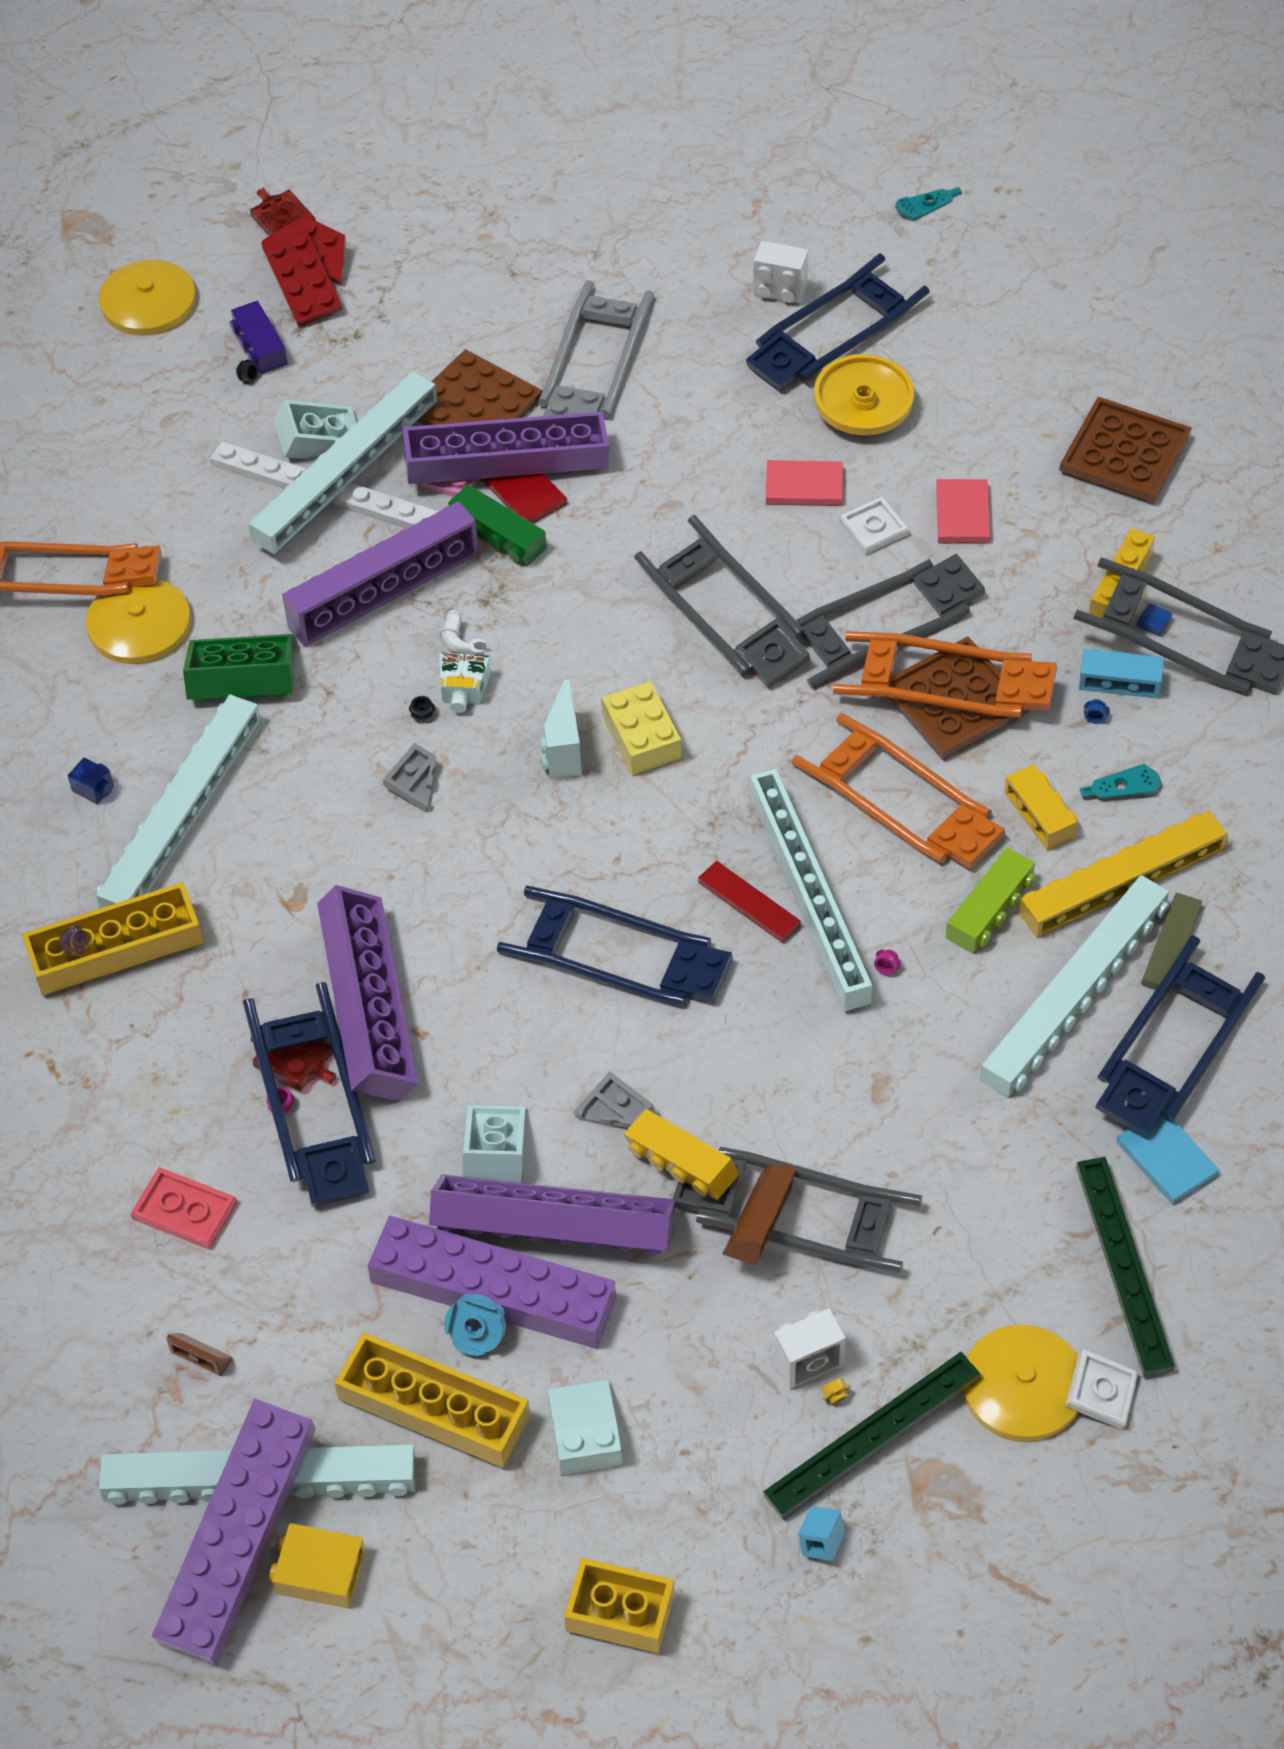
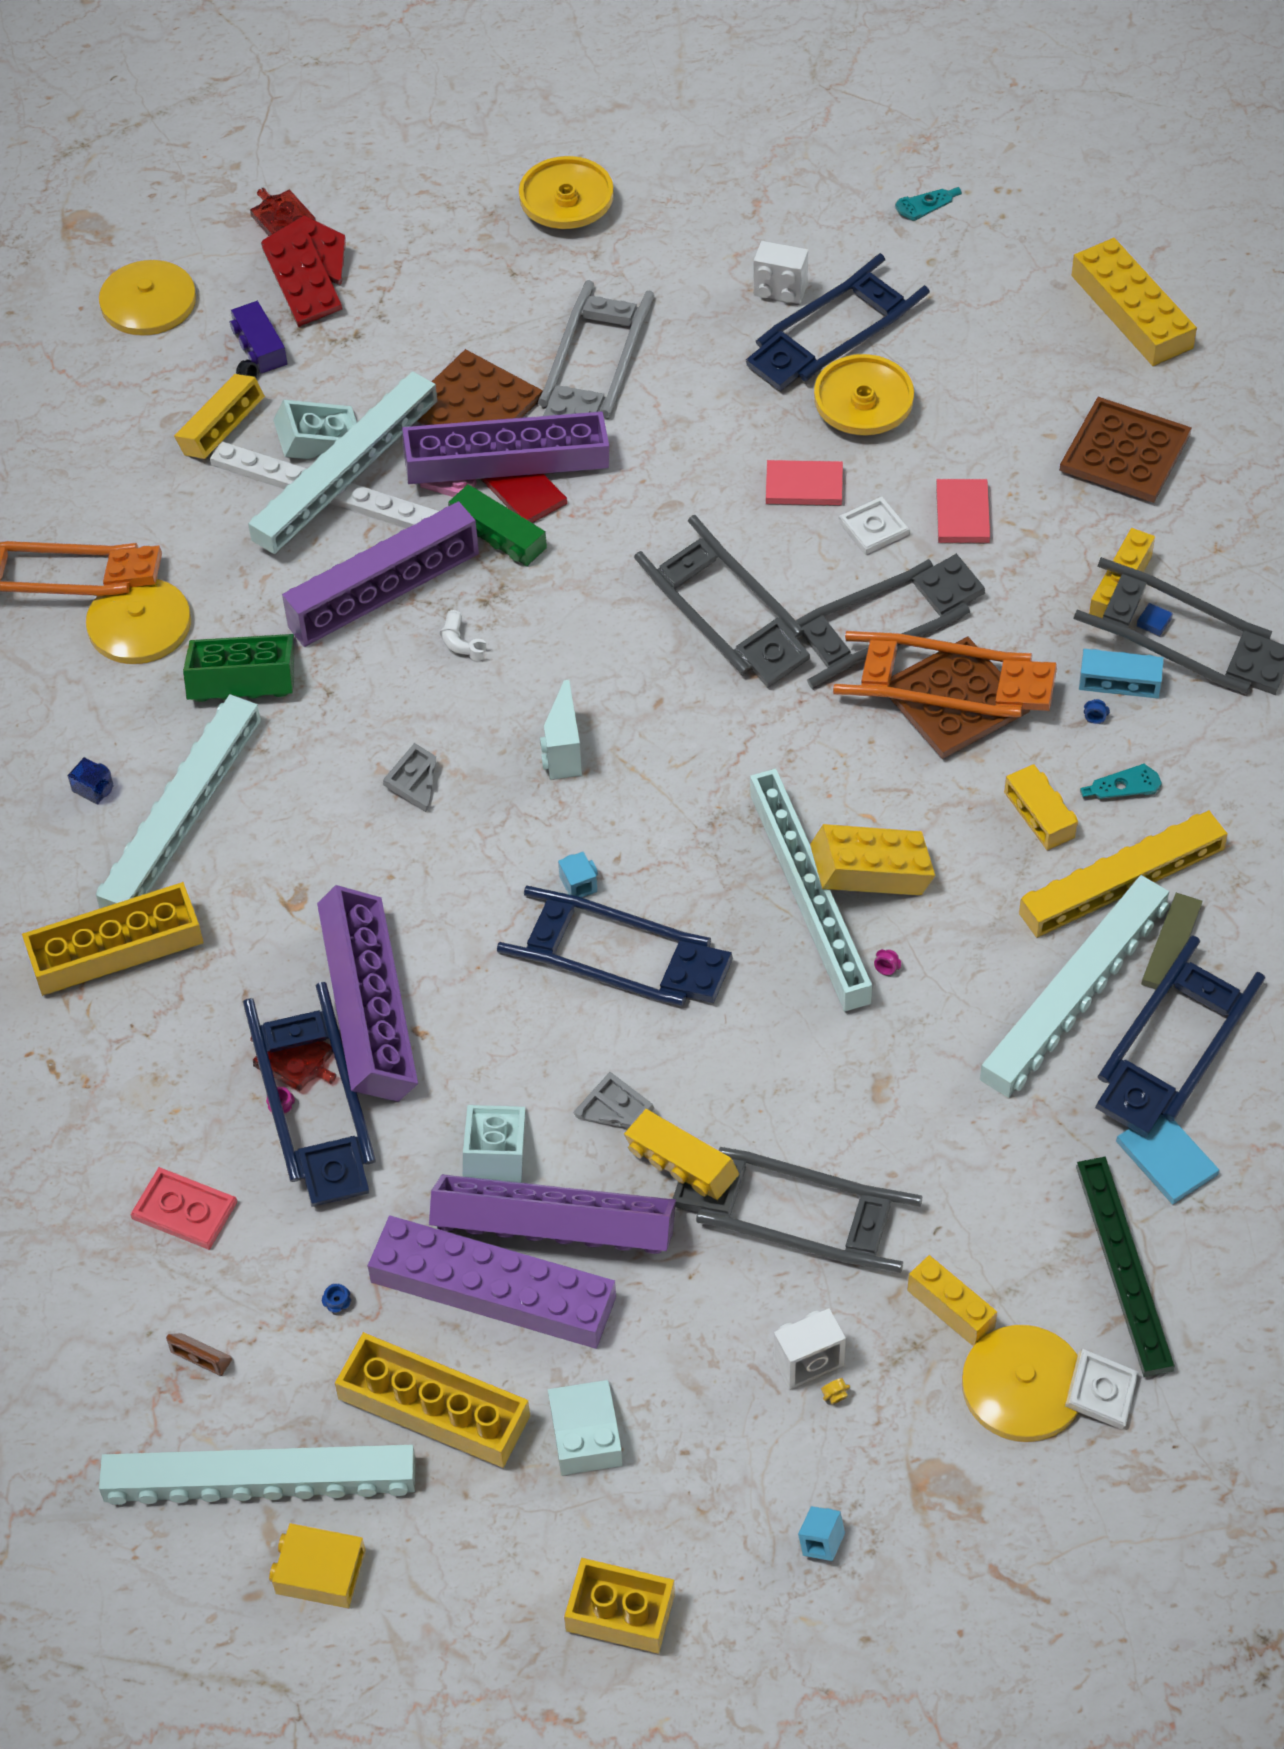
tile [59,925,89,956] -> none
medium lavender brick [152,1398,316,1666] -> none
black plate [409,696,435,720] -> none
torso [439,653,491,713] -> none
medium azure plate [444,1294,506,1356] -> none
light yellow brick [601,681,682,776] -> none
red tile [698,860,801,943] -> none
dark orange brick [722,1165,796,1266] -> none
dark green plate [763,1352,981,1520] -> none
orange plate [792,713,1005,869] -> none
lime brick [945,847,1036,954] -> none
none -> yellow brick [174,374,265,459]
none -> blue plate [322,1284,351,1313]
none -> yellow dish [519,156,614,229]
none -> medium azure brick [558,851,598,898]
none -> yellow brick [810,824,935,895]
none -> yellow brick [907,1255,998,1346]
none -> yellow brick [1071,237,1197,366]

